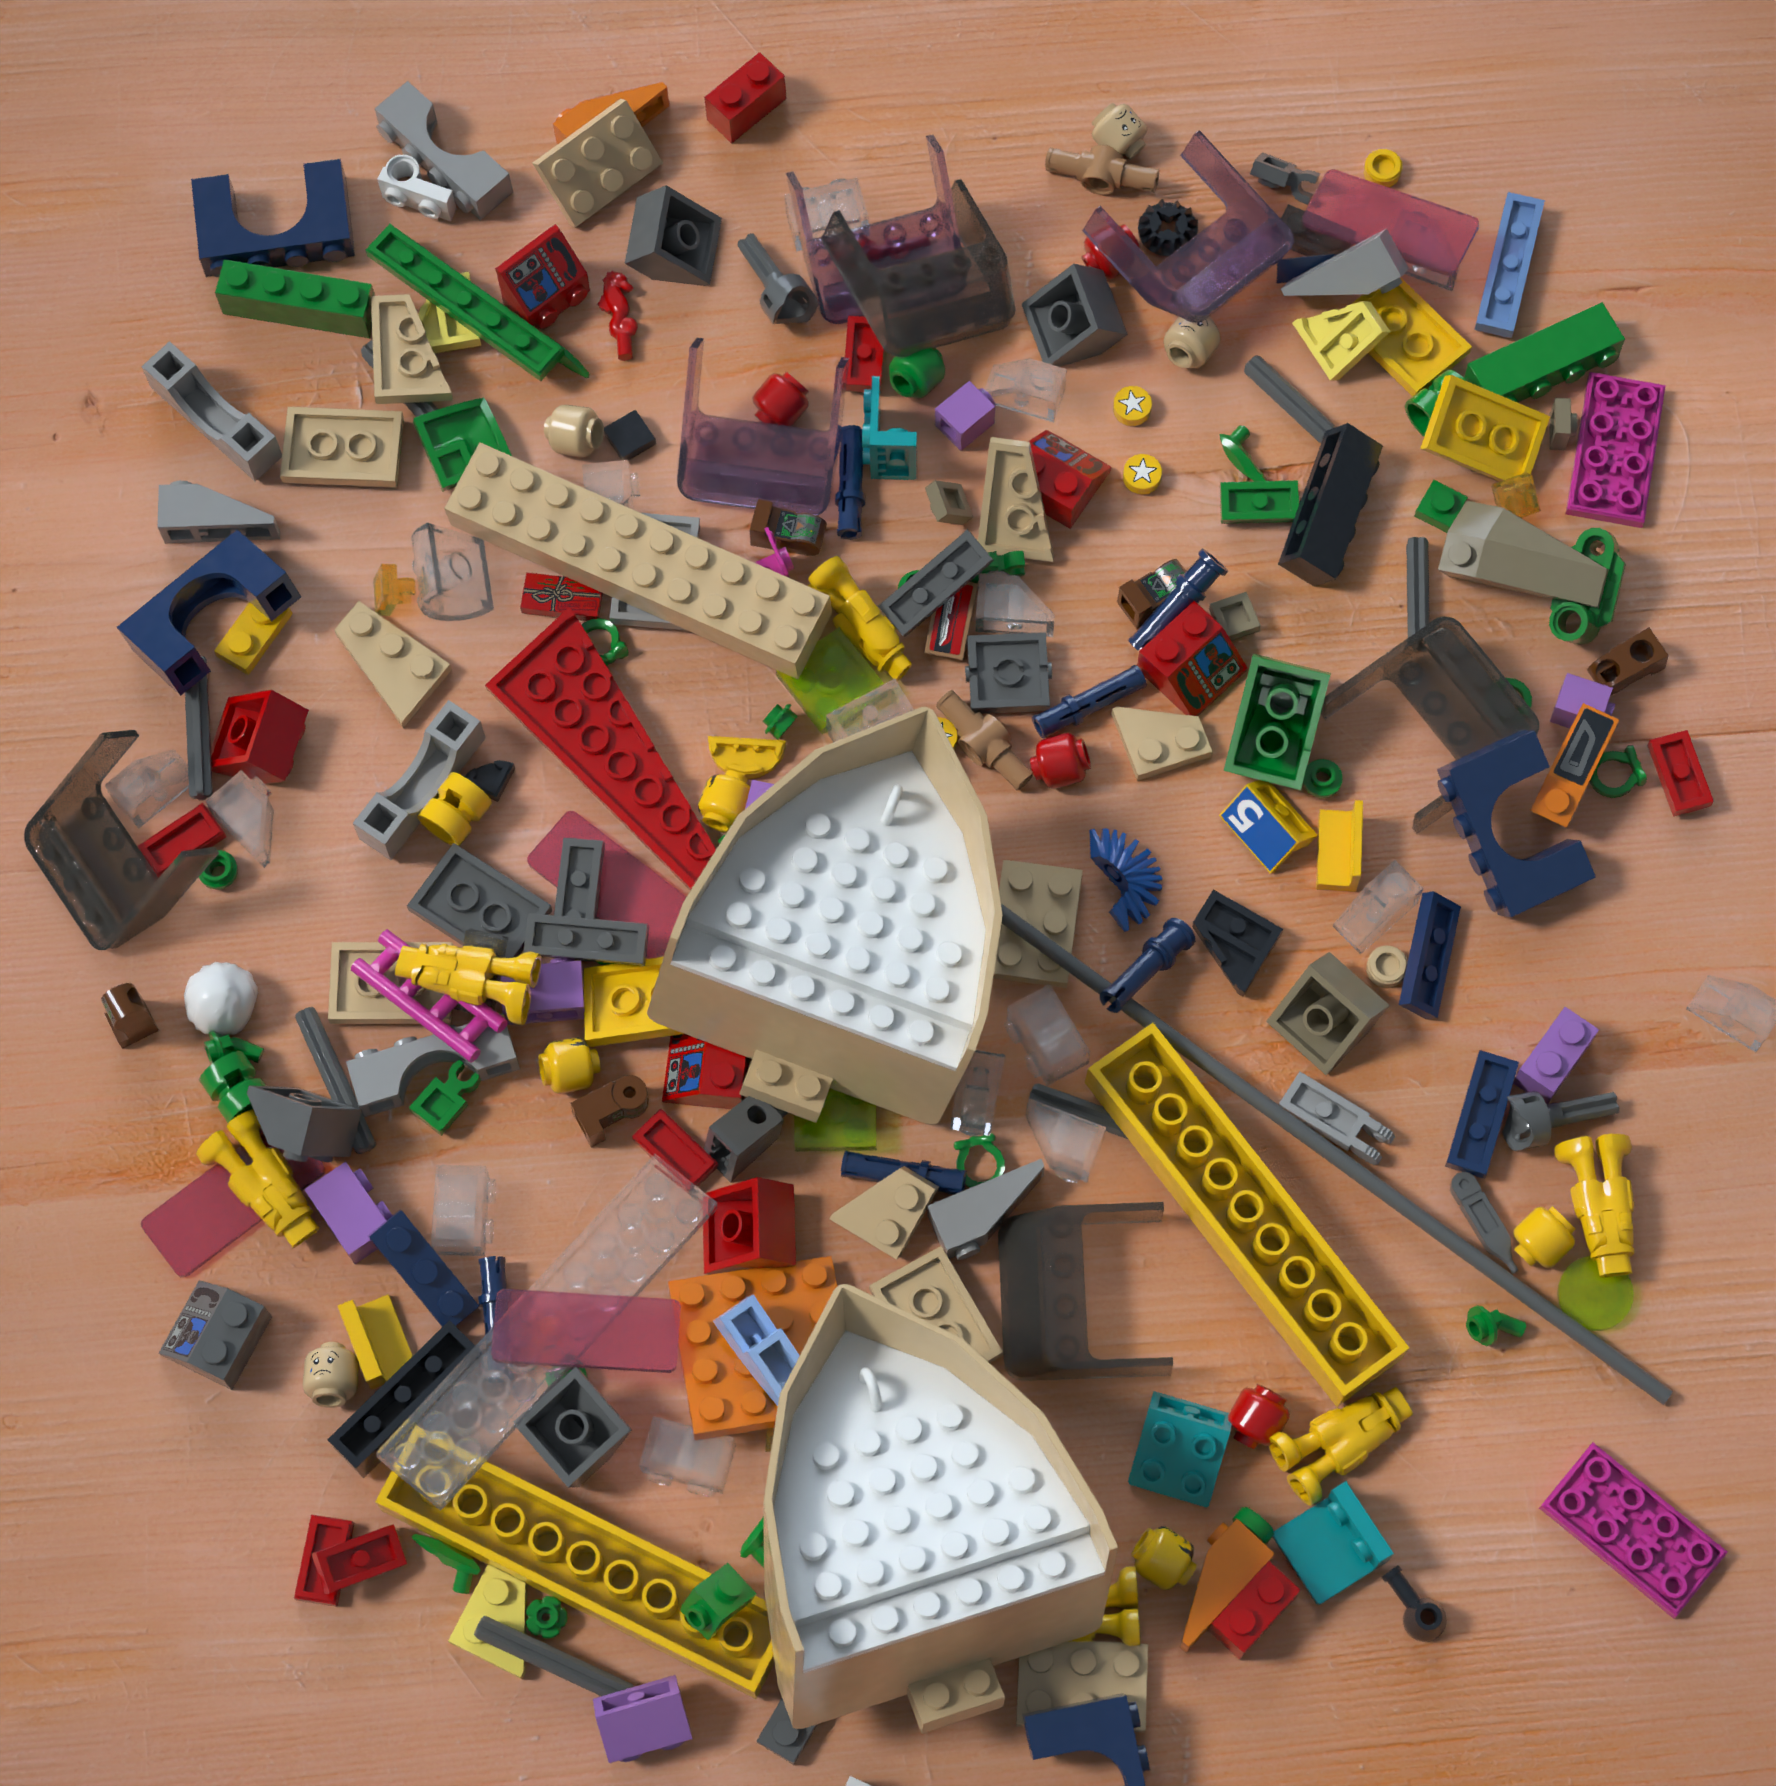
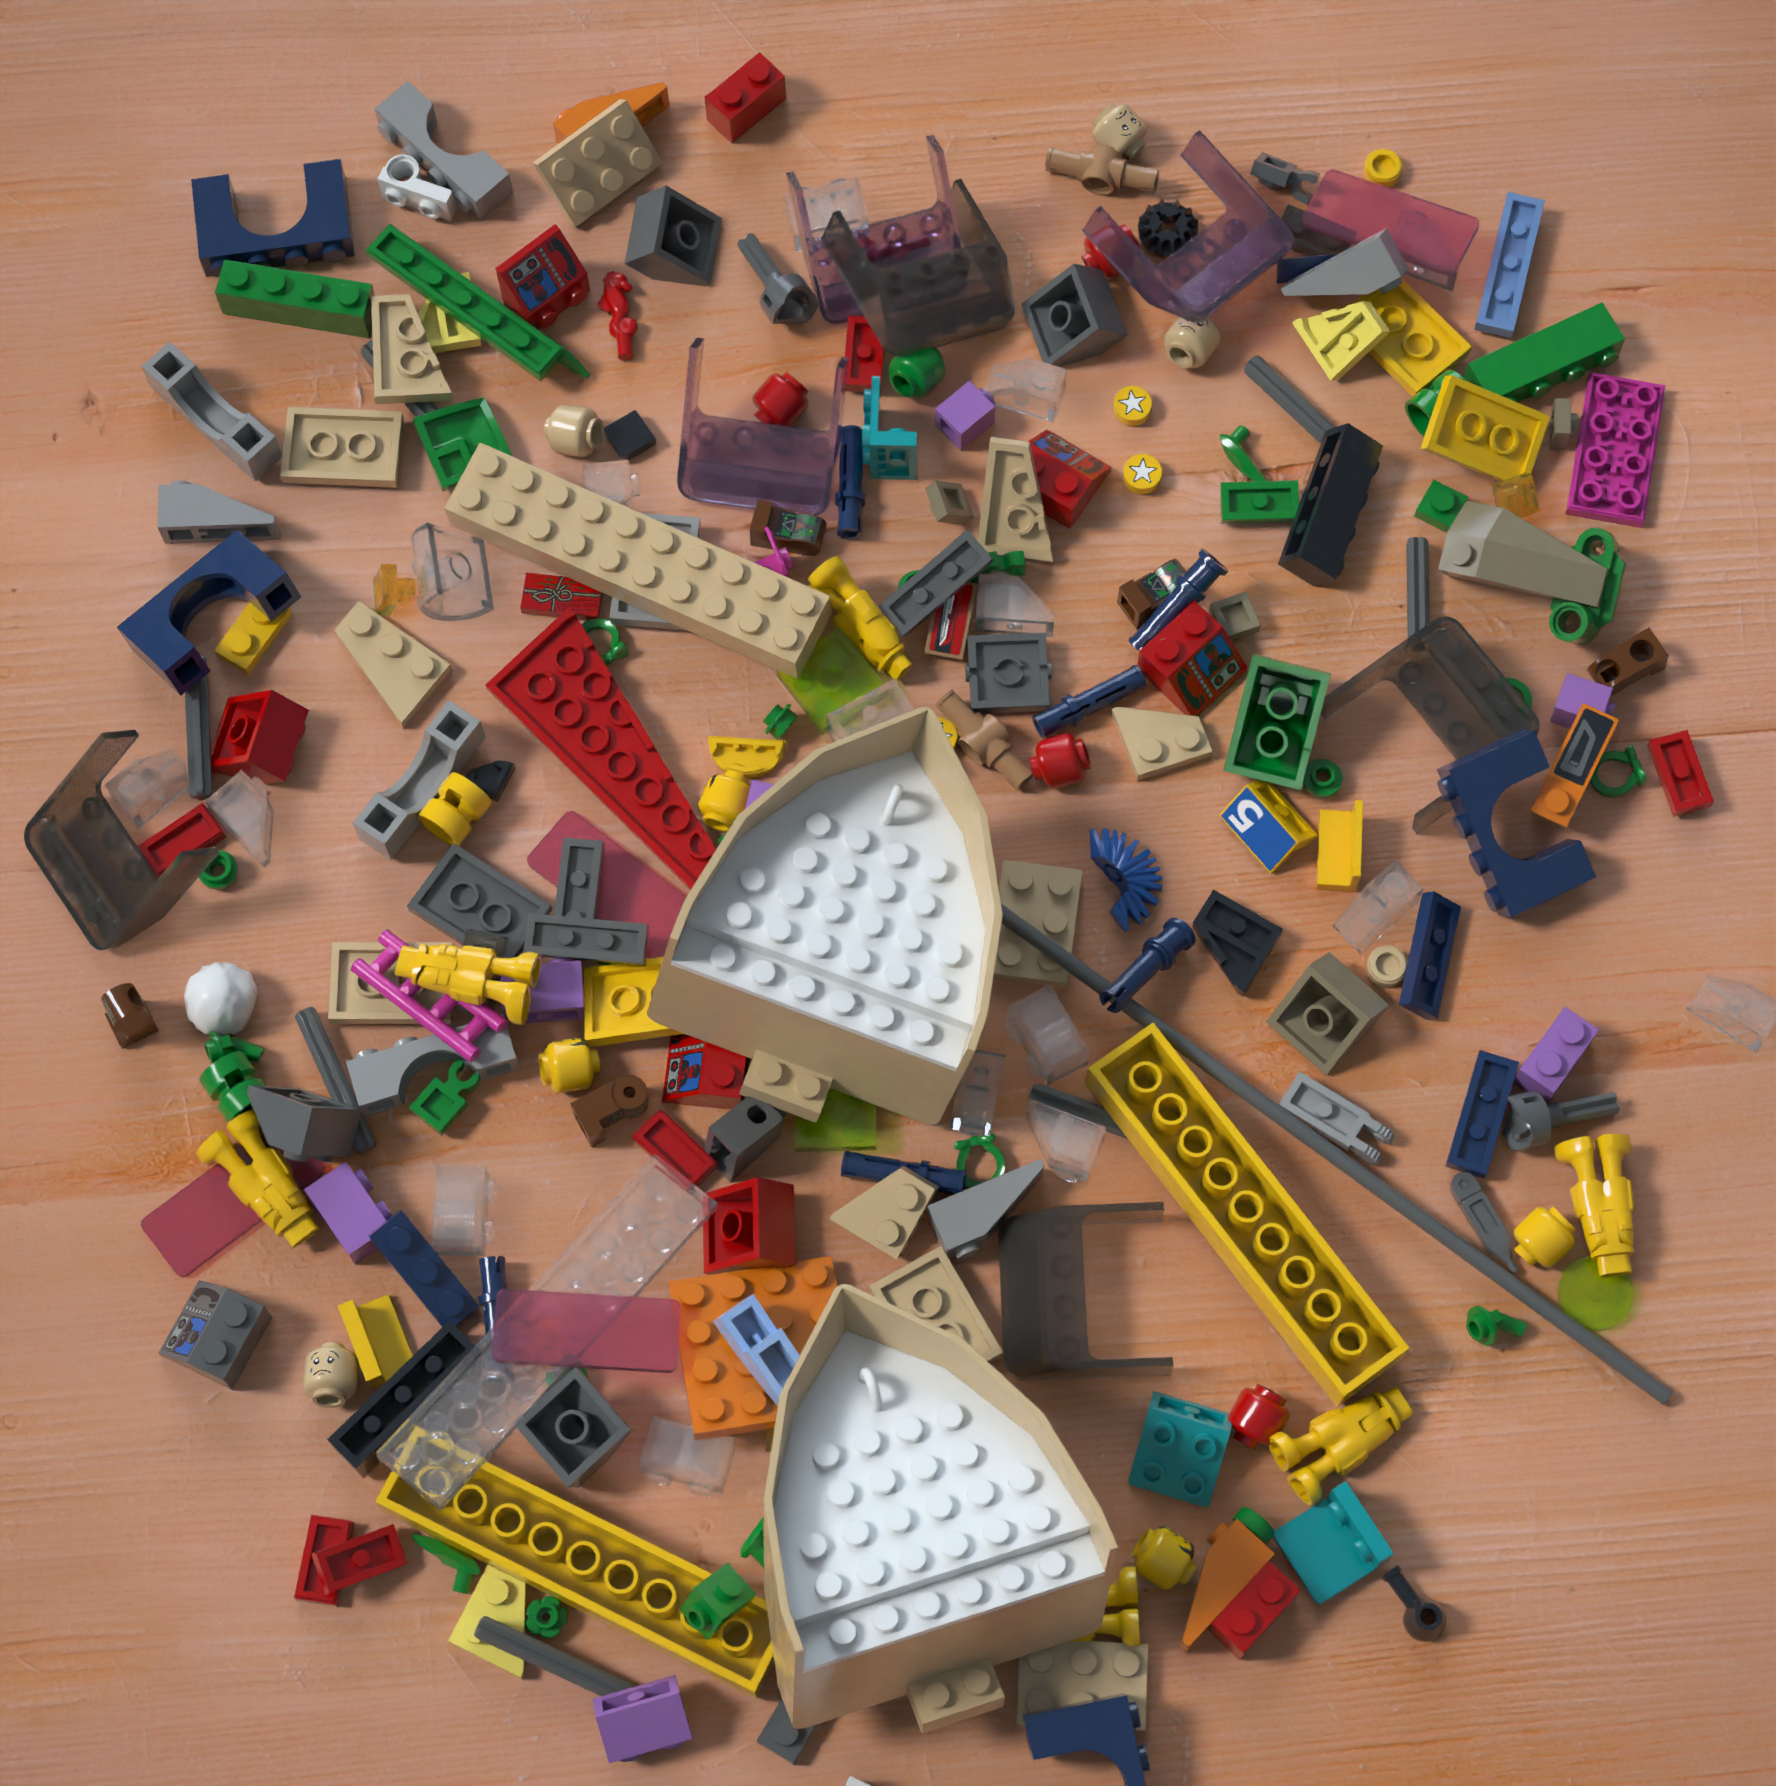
dark pink tile [1539,1442,1728,1619] -> none

